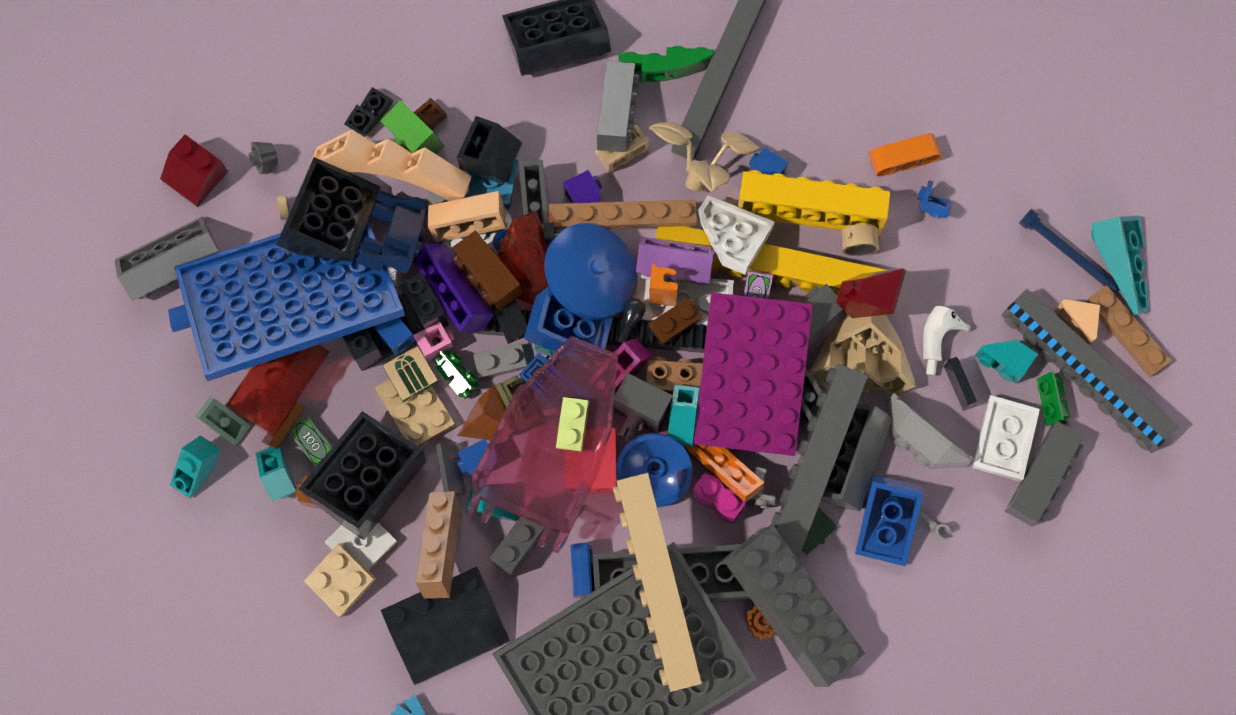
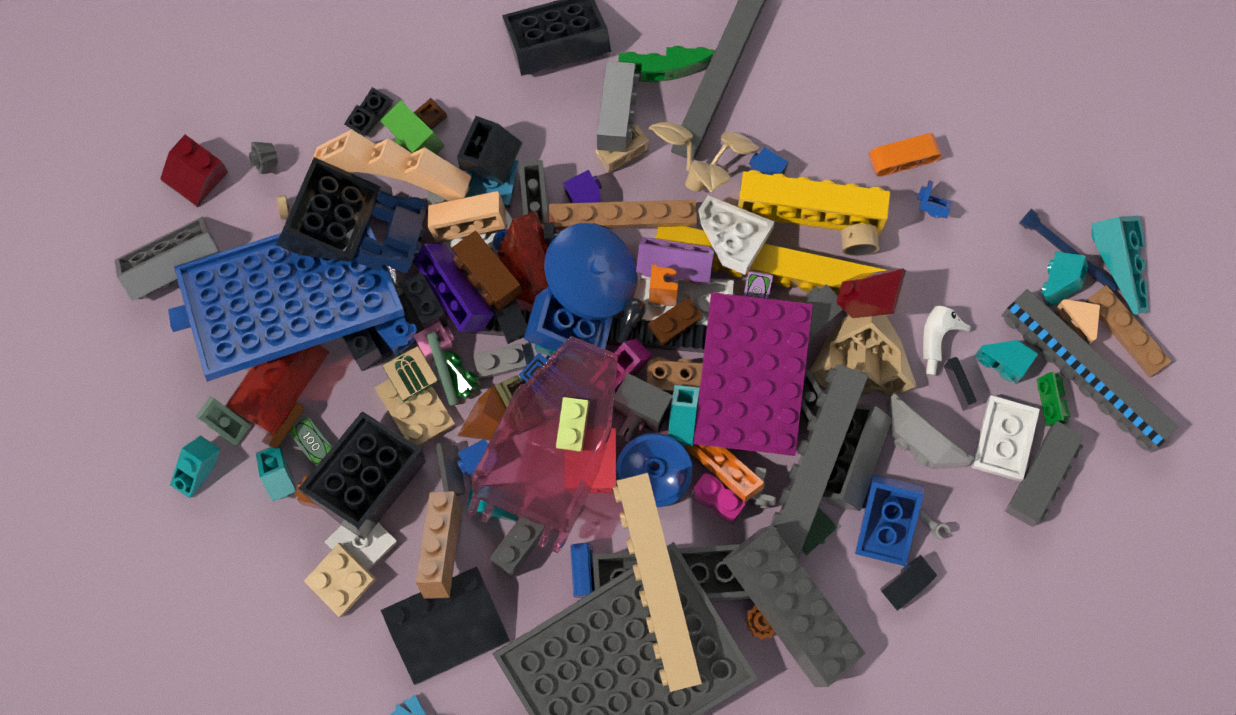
none -> blue plate [386,316,417,346]
none -> sand green bar [426,332,459,405]
none -> black slope [880,555,937,611]
none -> teal slope [1042,252,1088,306]

